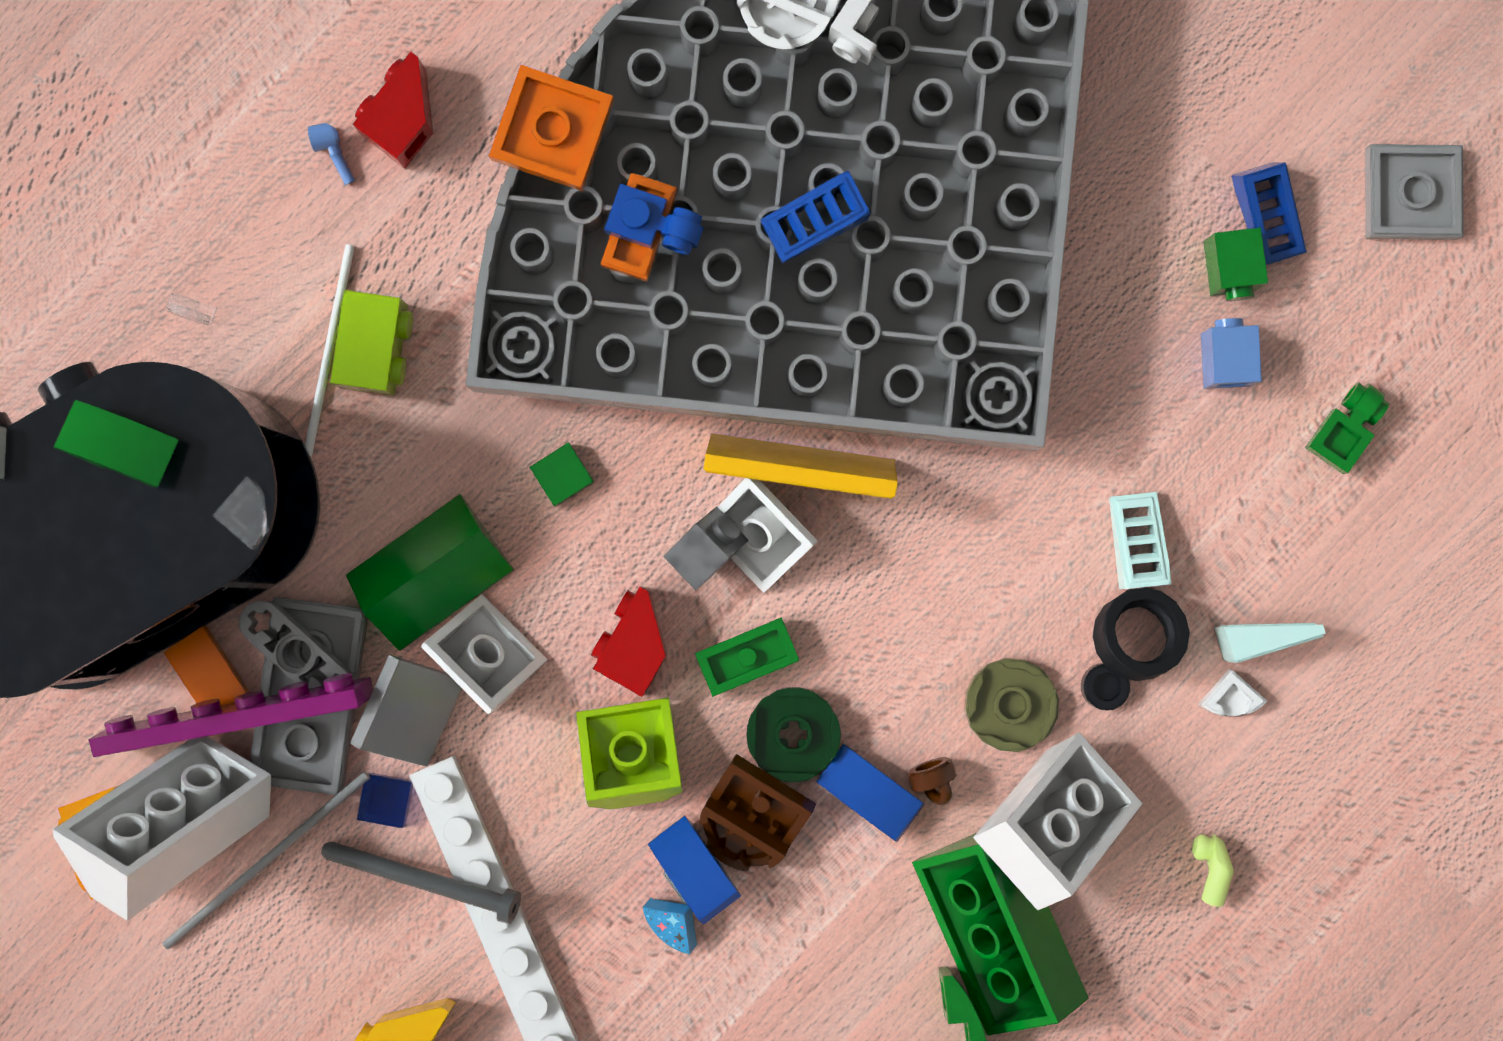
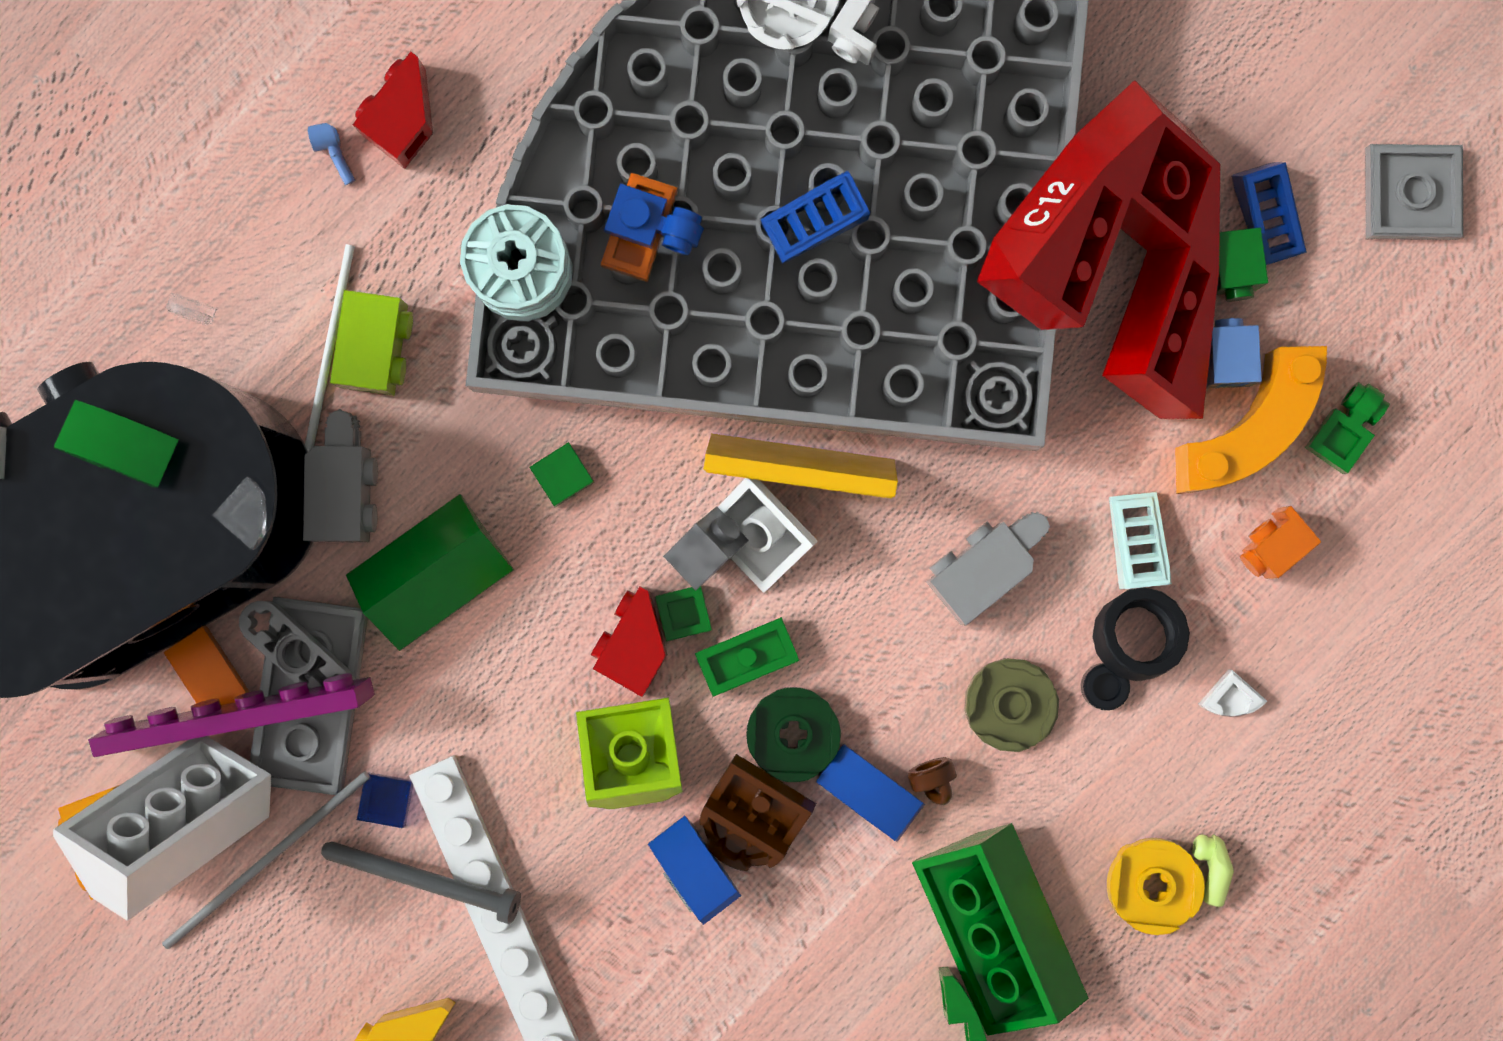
light grey tile [350,655,462,767] -> none
white slope [421,594,548,714] -> none
orange plate [489,65,614,192] -> none
dark azure tile [642,898,697,954] -> none
white brick [973,732,1143,910] -> none
light aqua slope [1214,623,1326,663] -> none
none -> light grey hinge [303,409,378,542]
none -> light aqua wheel [460,204,573,321]
none -> green tile [655,586,712,642]
none -> light grey hinge [926,512,1051,626]
none -> red piece [977,80,1221,419]
none -> yellow plate [1107,838,1205,935]
none -> light orange brick [1175,346,1327,494]
none -> orange brick [1240,506,1321,579]

